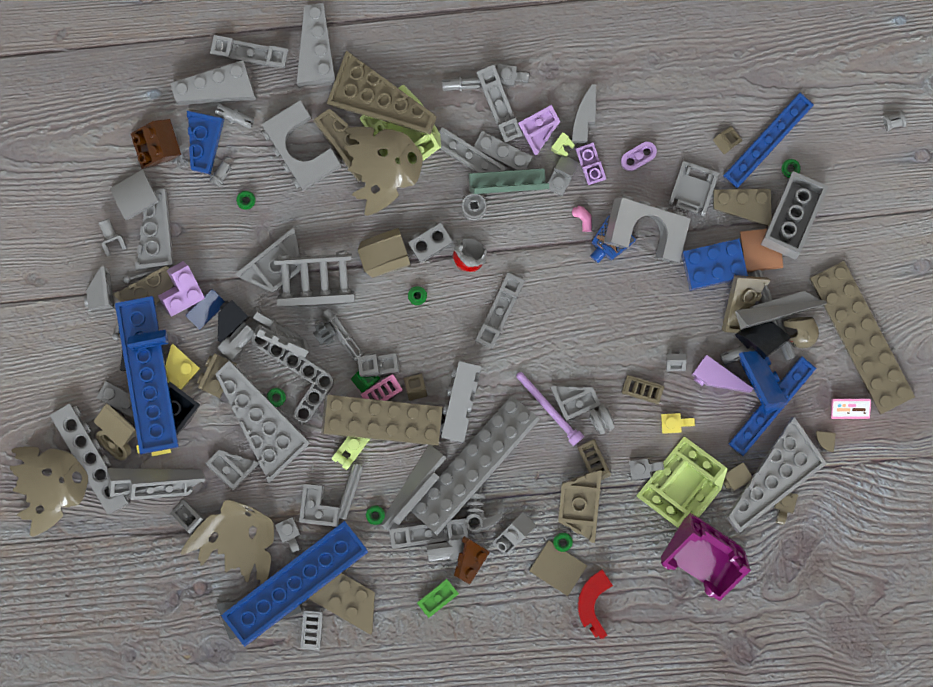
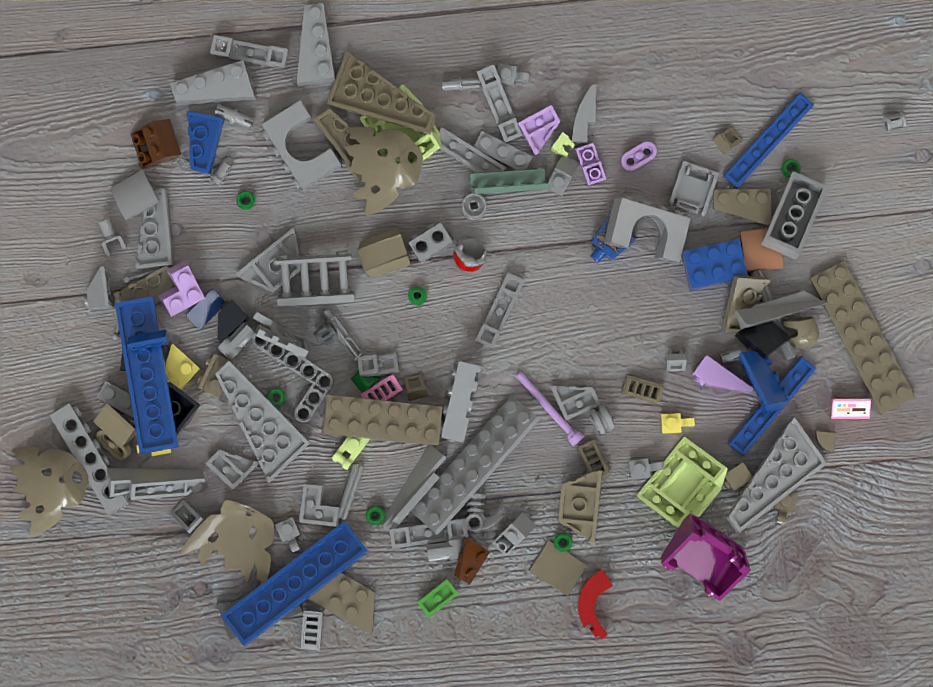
bright pink arm [572,206,592,232] -> none

